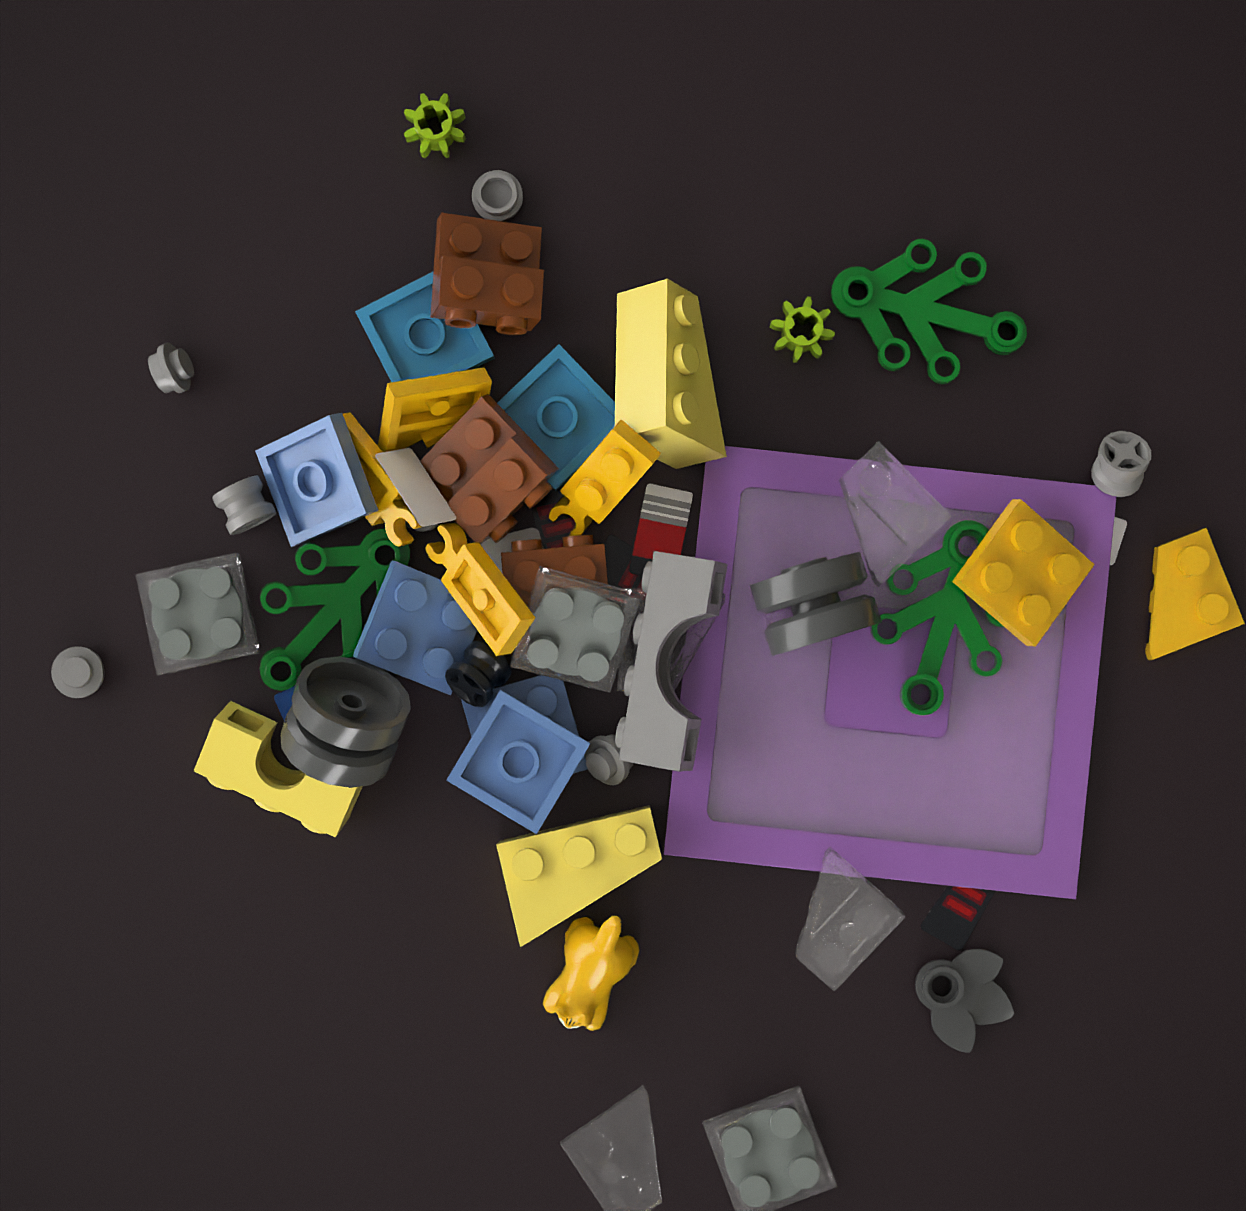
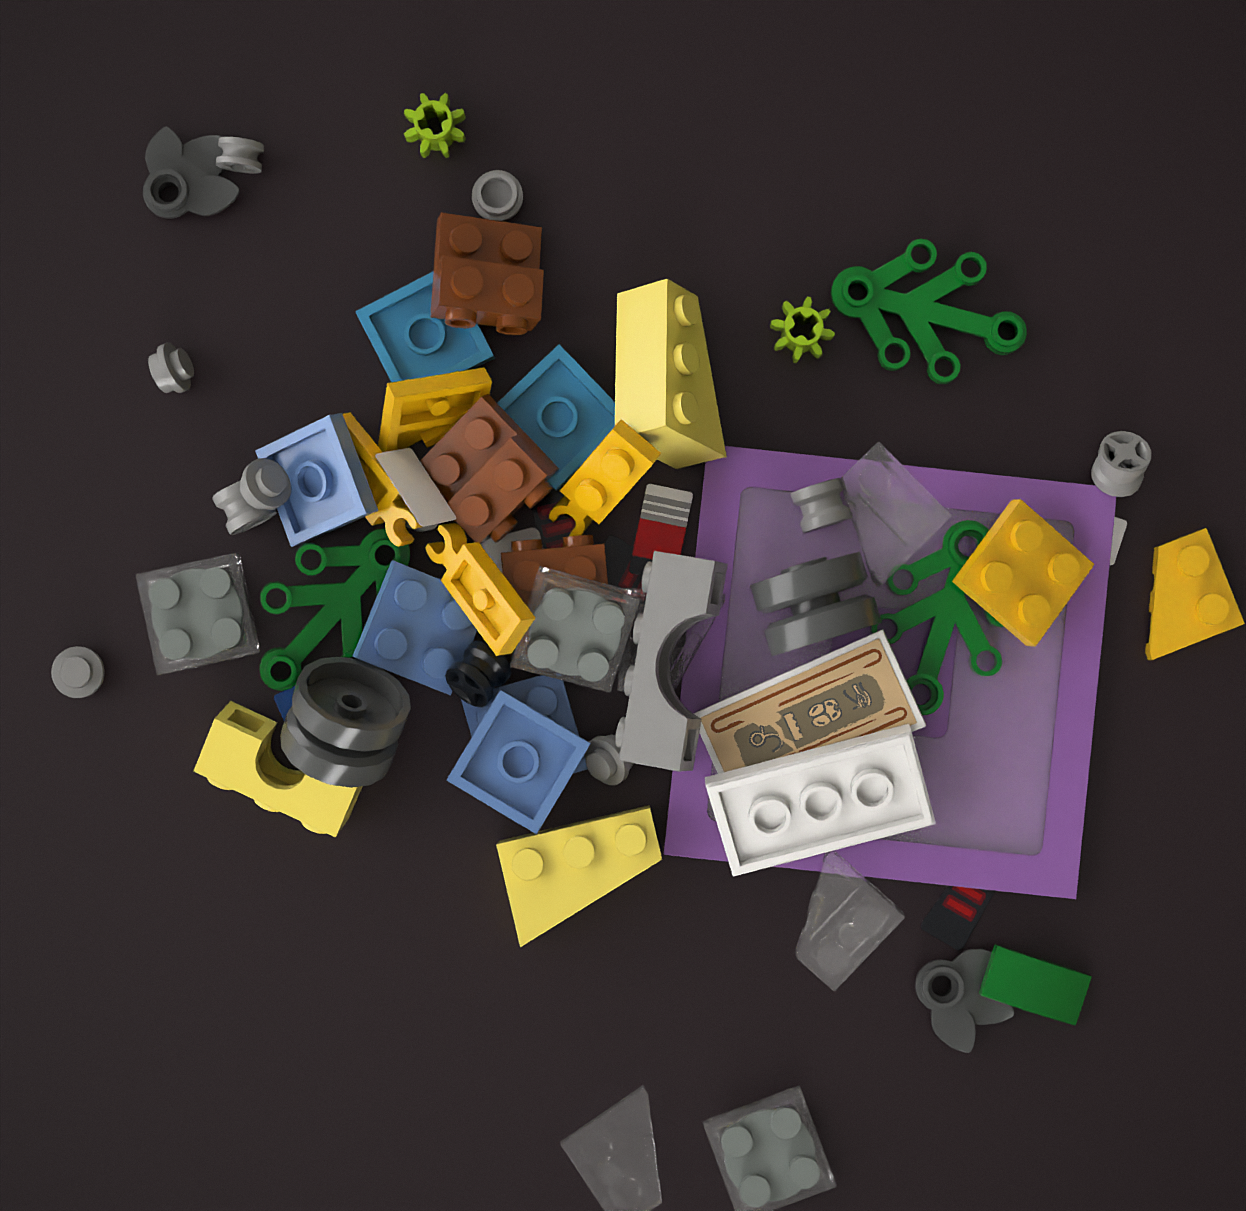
yellow animal [542,916,639,1031] -> none
none -> dark grey plate [143,126,240,219]
none -> light grey bush [216,137,265,174]
none -> light grey plate [240,458,291,510]
none -> tile [693,629,926,774]
none -> white tile [705,724,936,876]
none -> light grey wheel [791,478,852,533]
none -> green slope [979,944,1092,1026]

